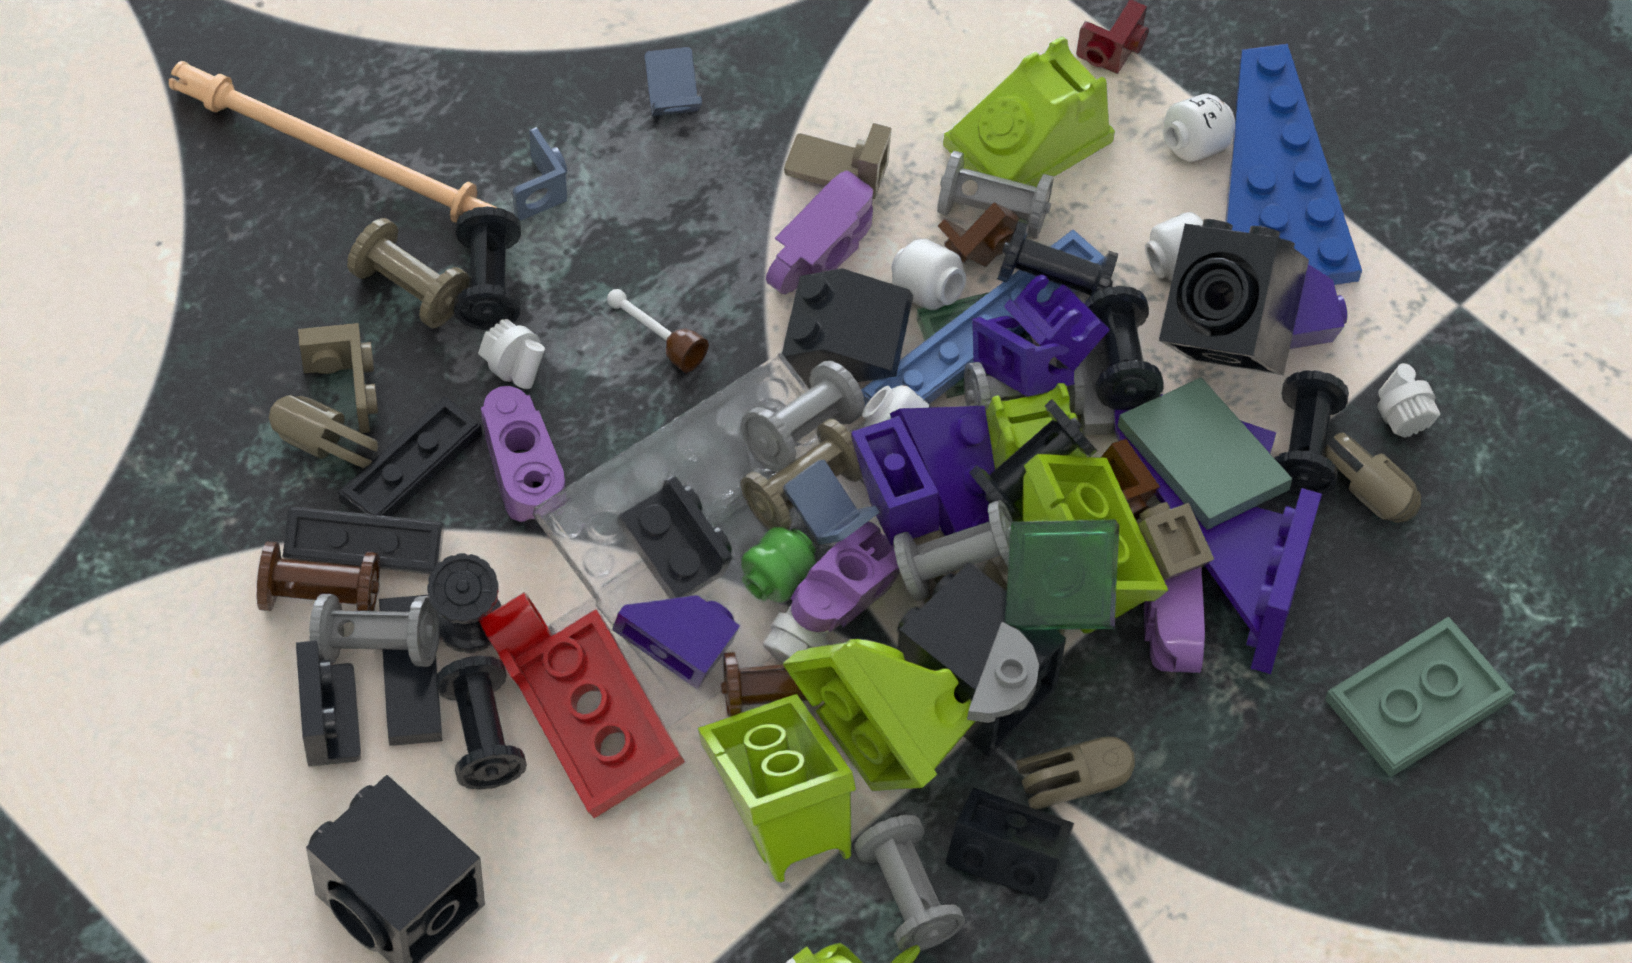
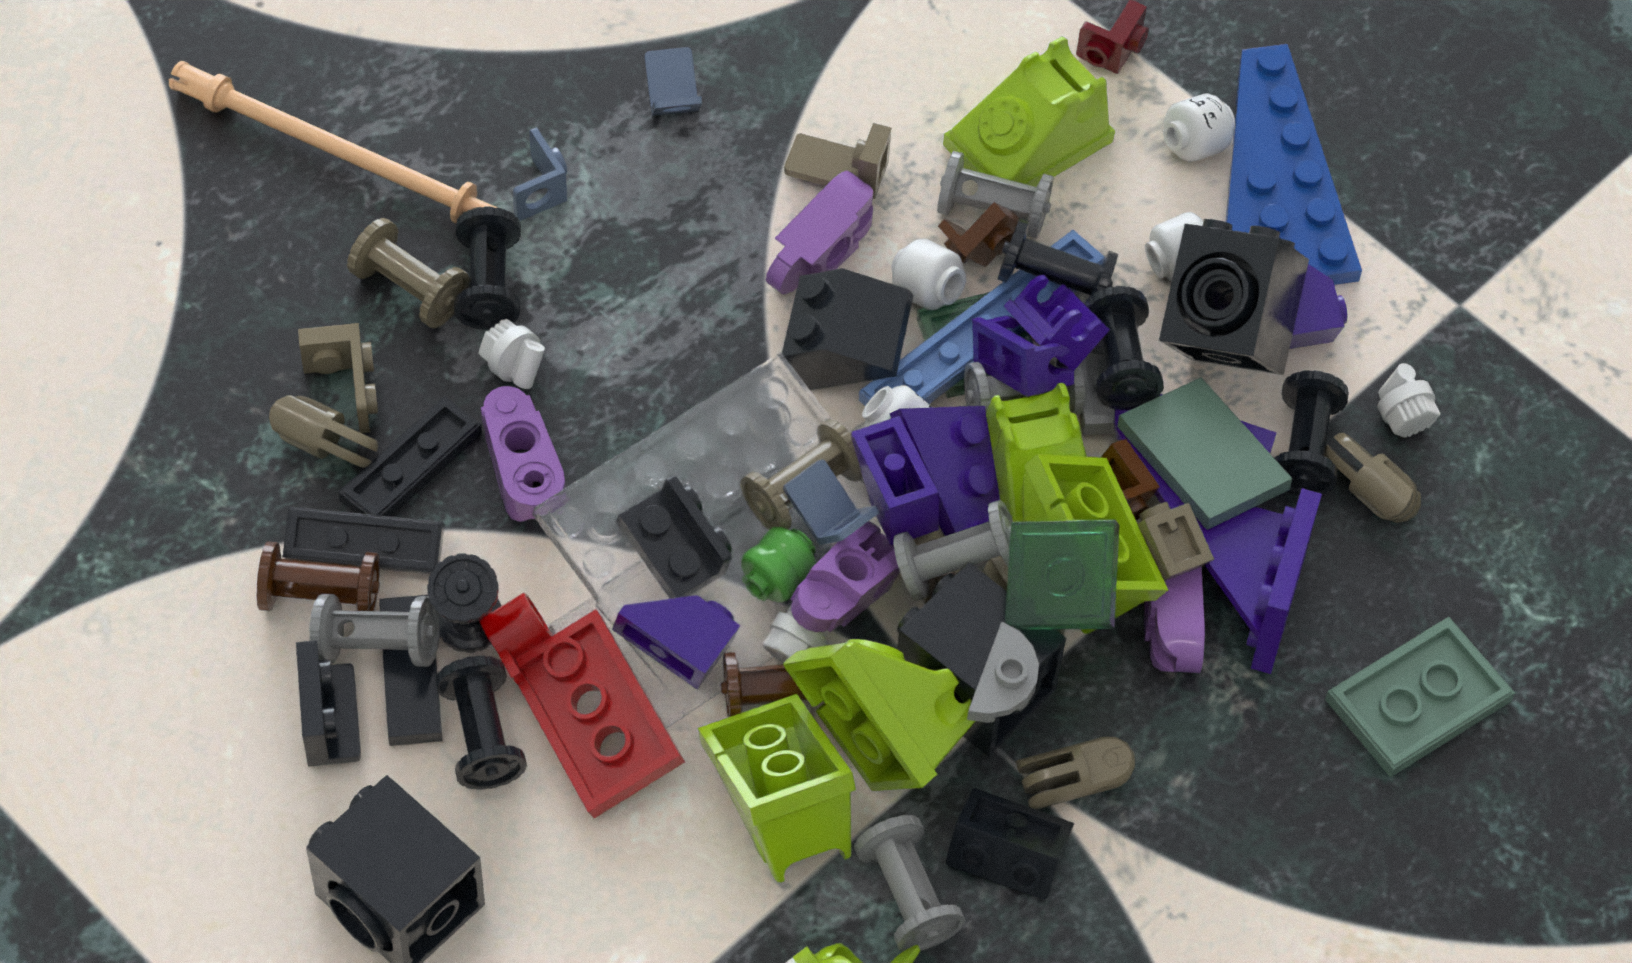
reddish brown hinge [607,289,709,373] -> none
light grey hose [741,361,865,472] -> none
black hose [969,399,1098,524] -> none

